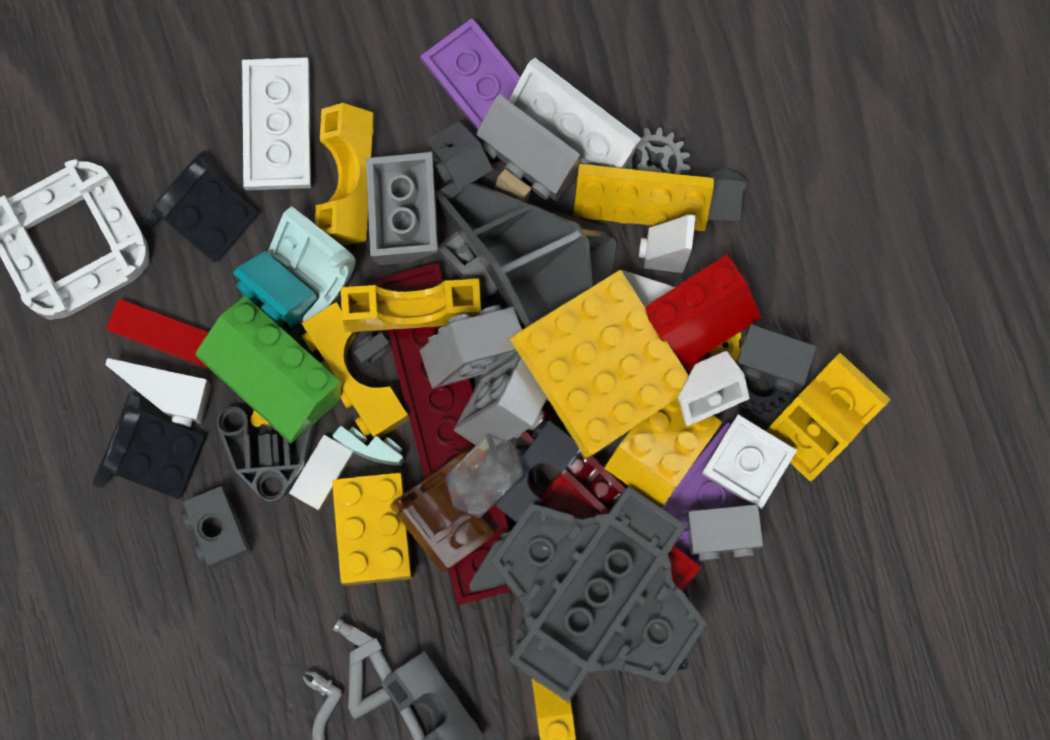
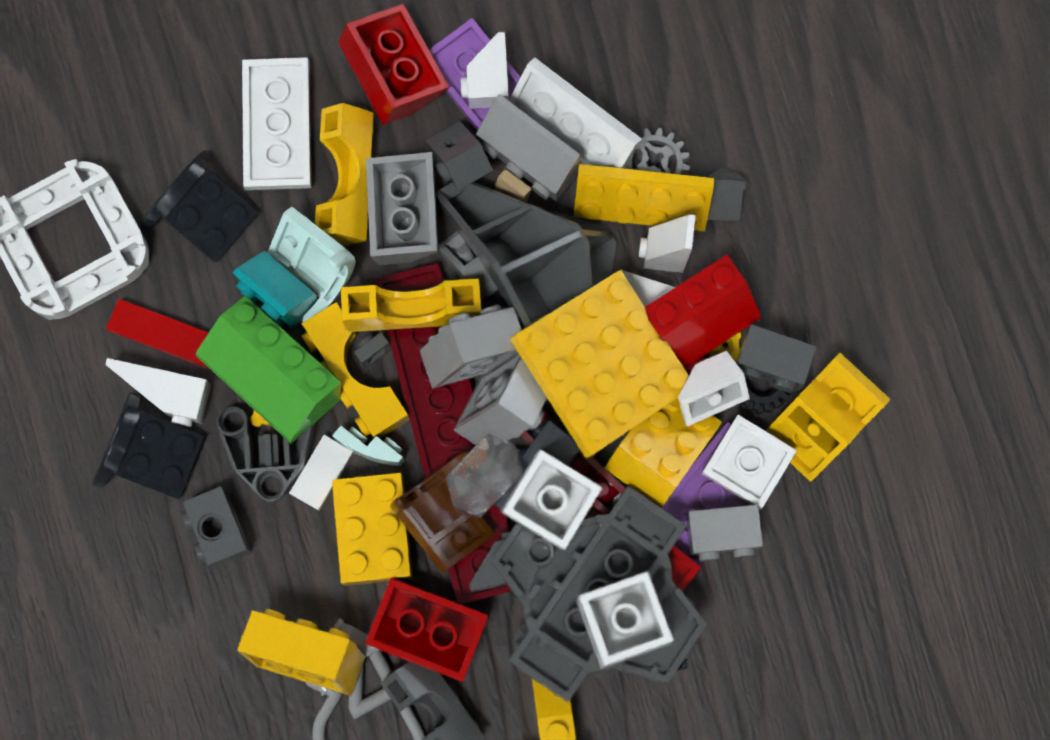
none -> yellow brick [237,609,365,696]
none -> red slope [338,4,449,126]
none -> red slope [364,578,489,682]
none -> white slope [461,32,509,109]
none -> white brick [500,450,602,550]
none -> white brick [576,572,673,669]

